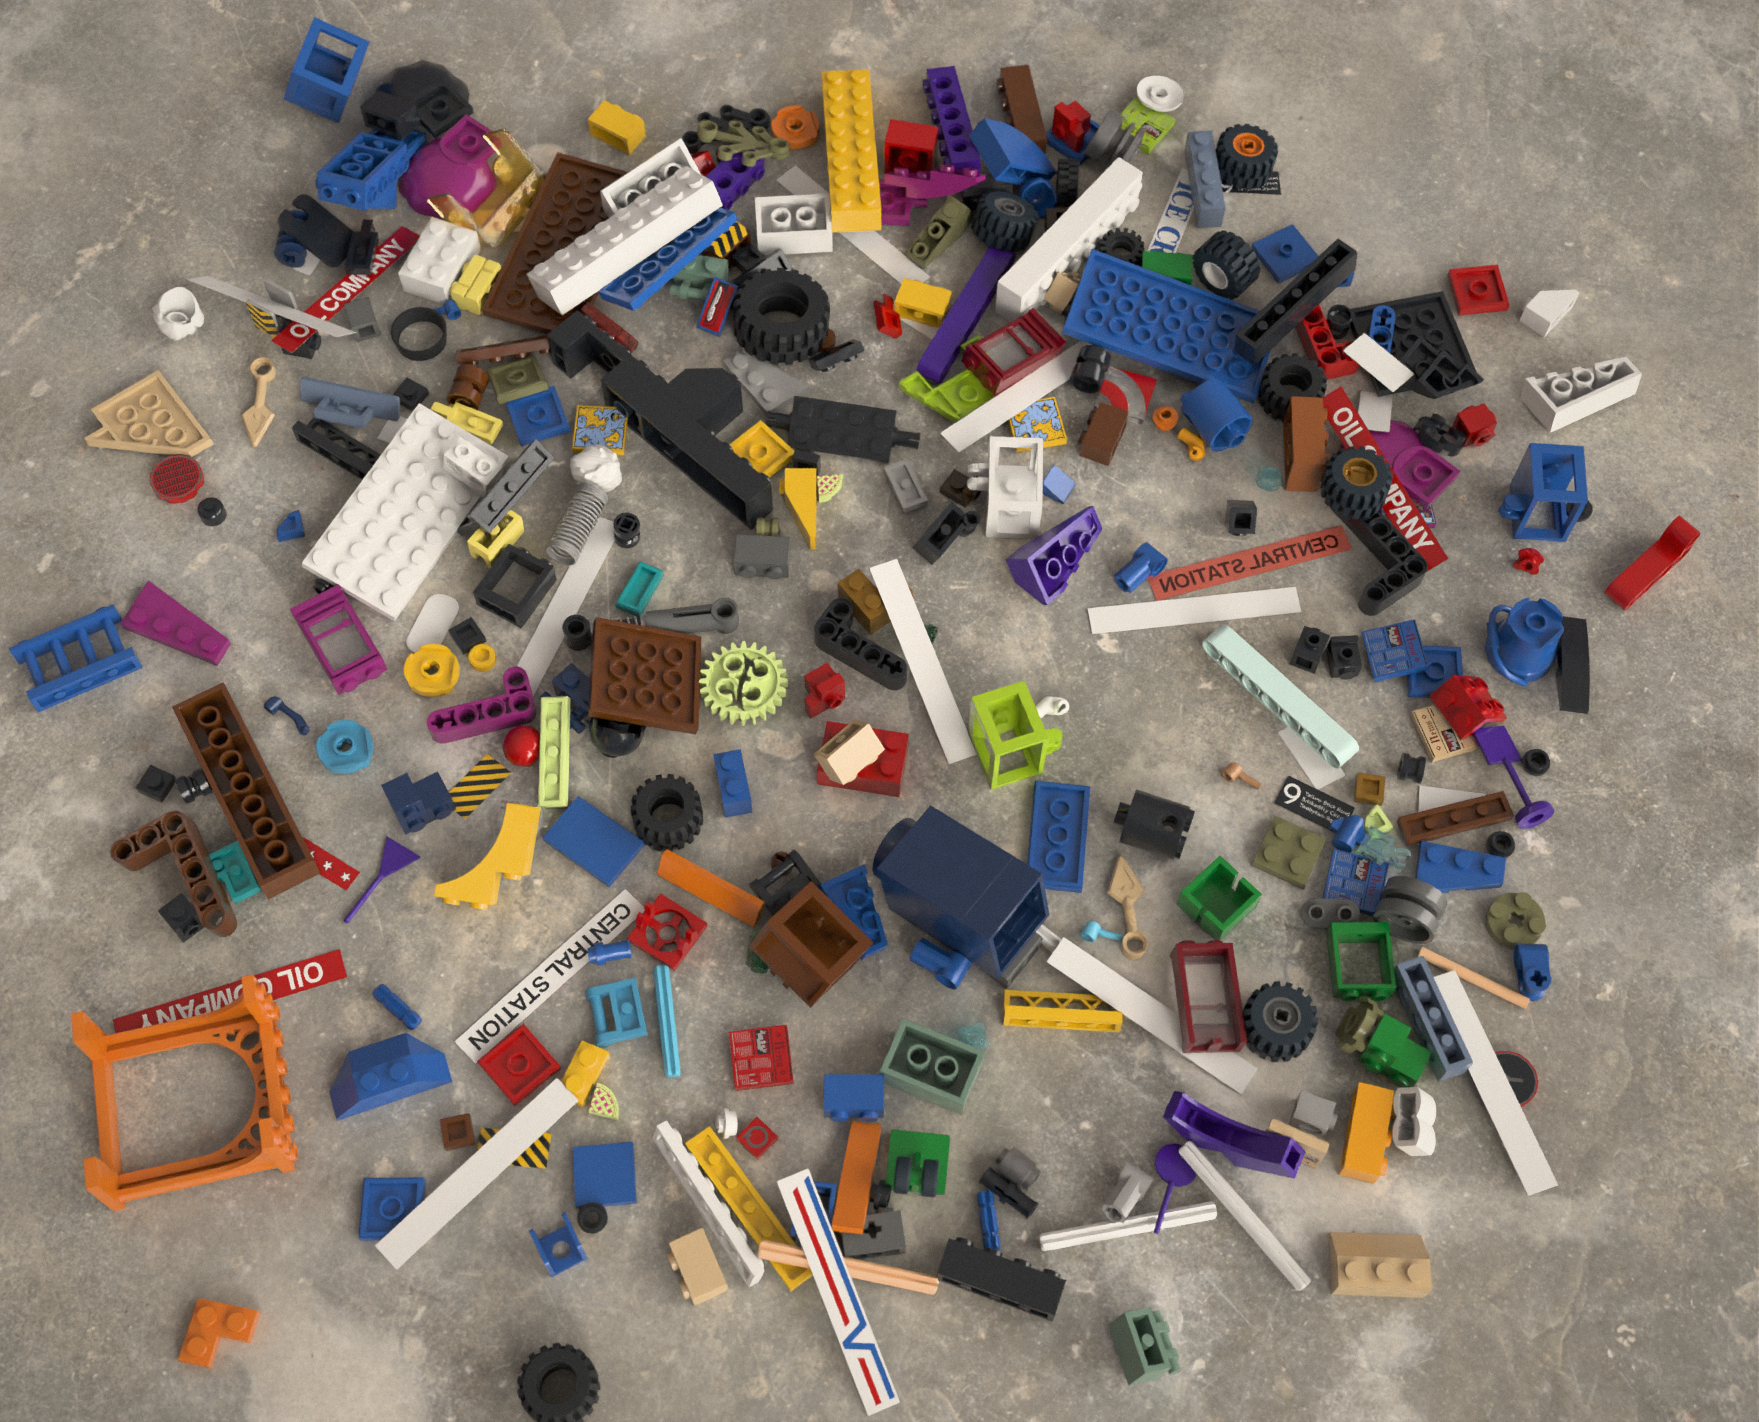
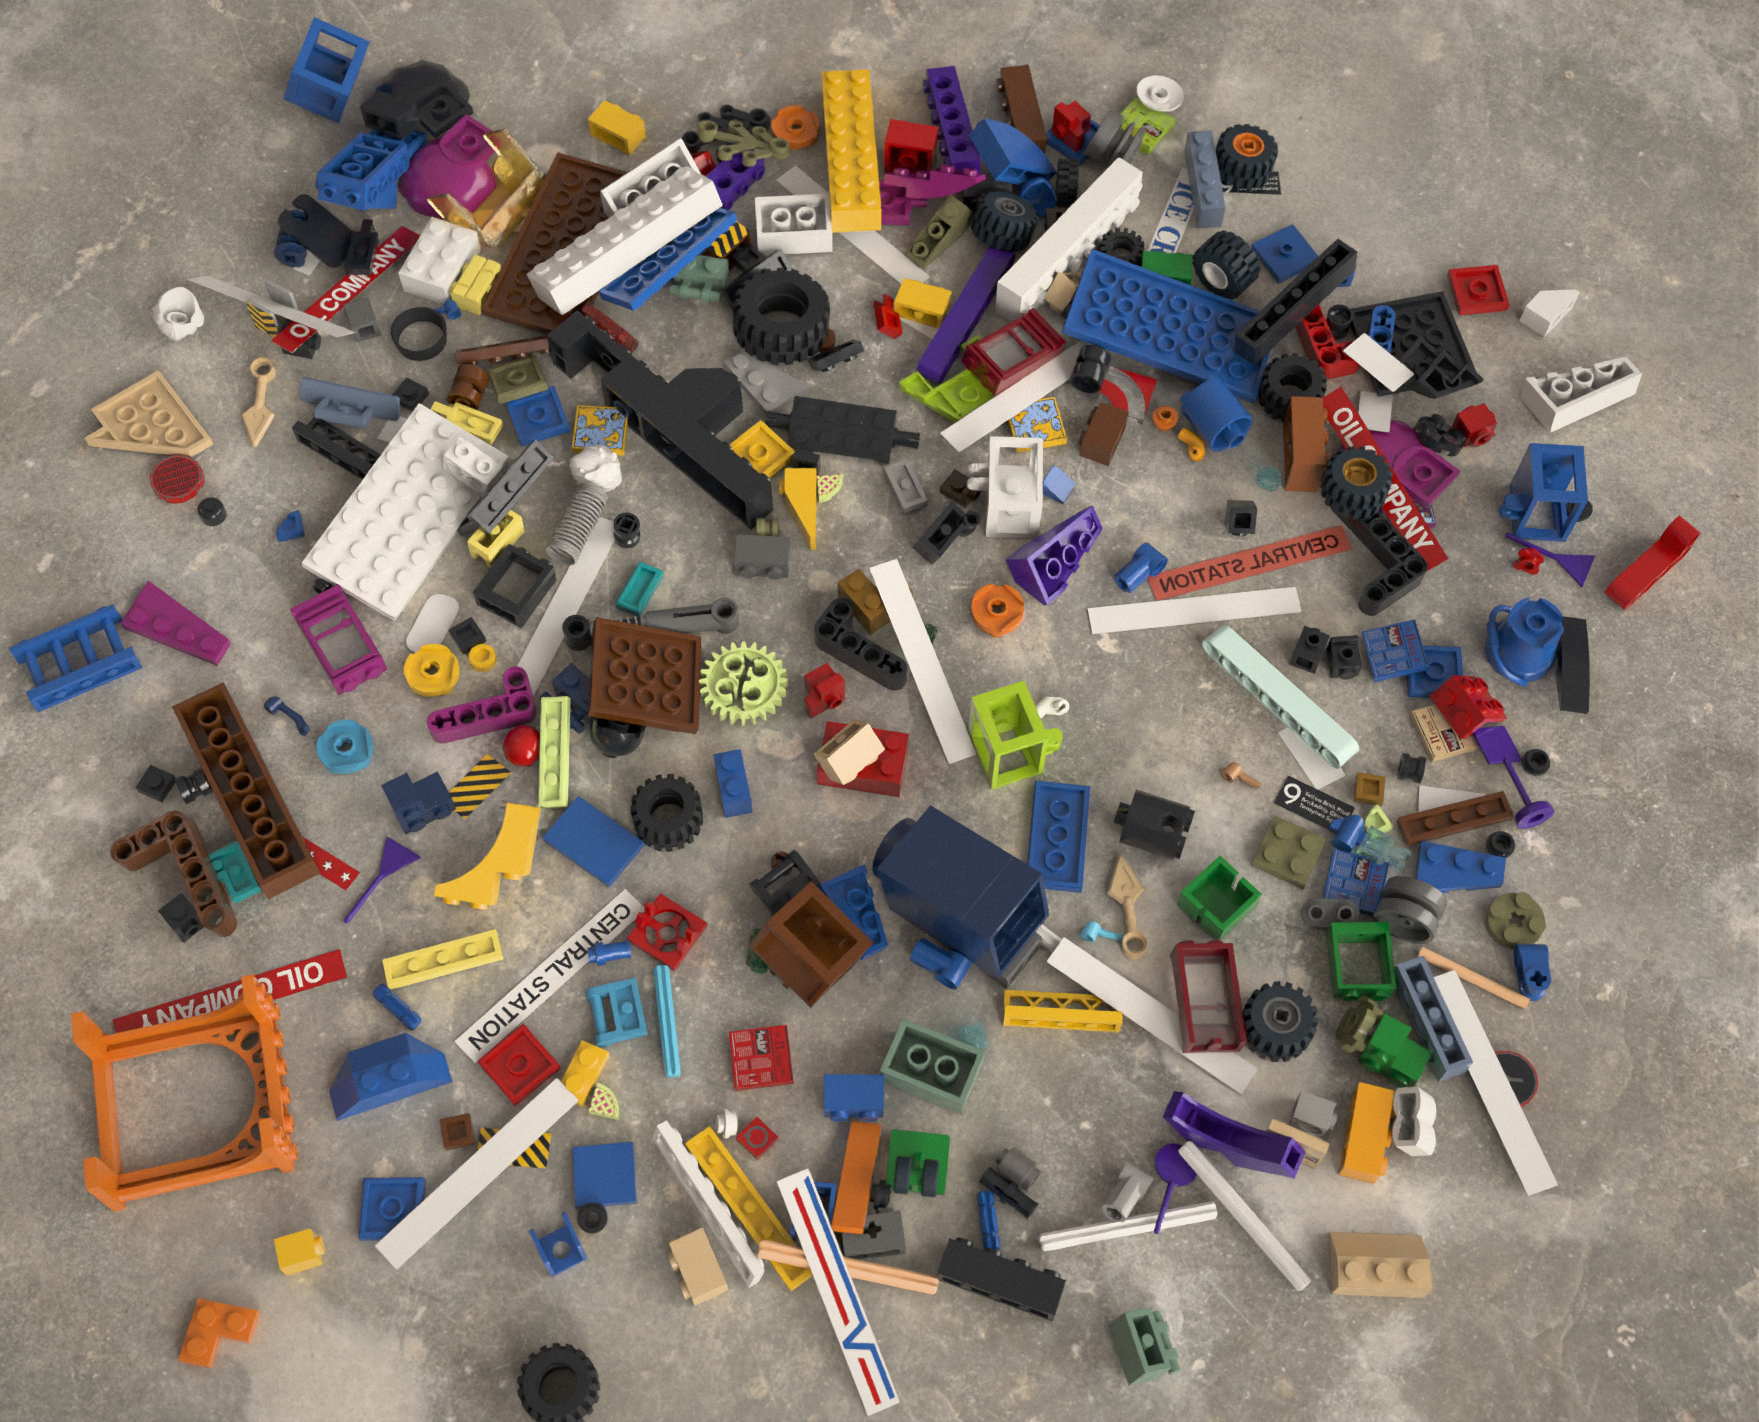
orange tile [657,849,764,927] -> none
slope [696,277,738,337] -> none
none -> yellow brick [274,1228,325,1275]
none -> light yellow plate [382,929,504,990]
none -> orange plate [970,584,1024,638]
none -> dark purple piece [1505,533,1595,587]

